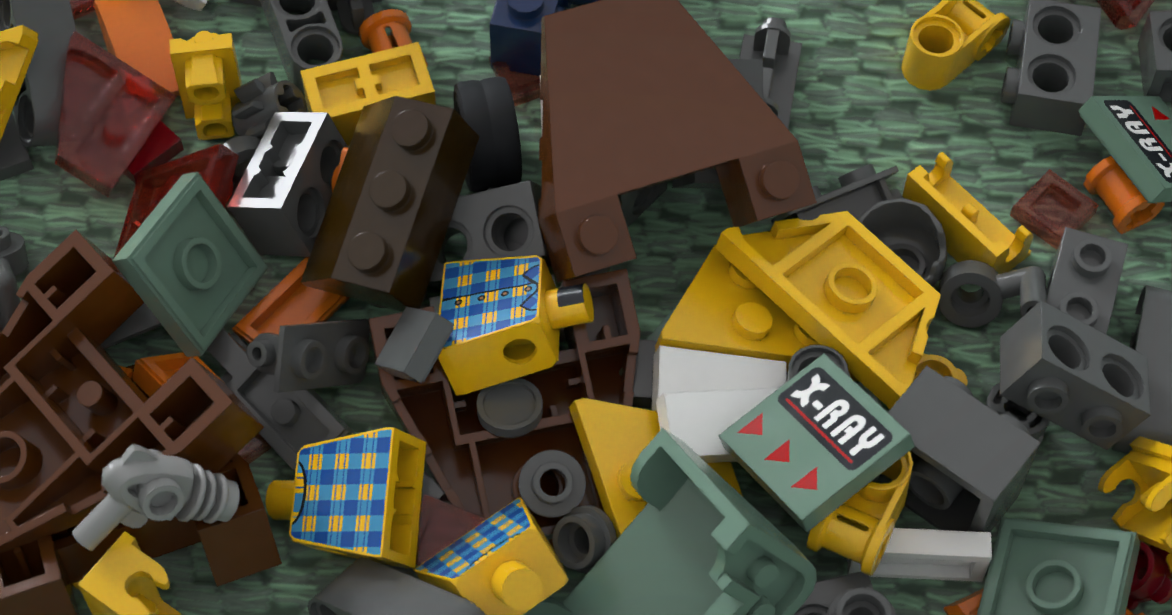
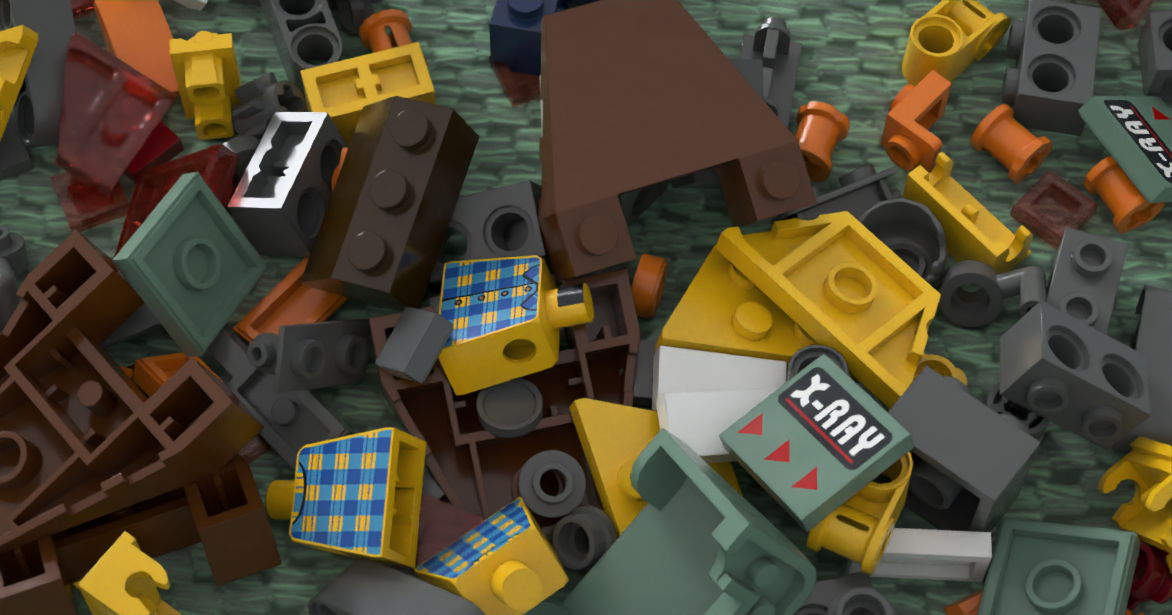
light grey piece [72,444,240,551] -> none
black tyre [453,77,522,192] -> none
none -> clear red tile [50,156,132,232]
none -> orange tile [631,253,668,320]
none -> orange bush [794,101,850,183]
none -> orange bracket [880,70,952,173]
none -> orange bush [970,104,1053,184]

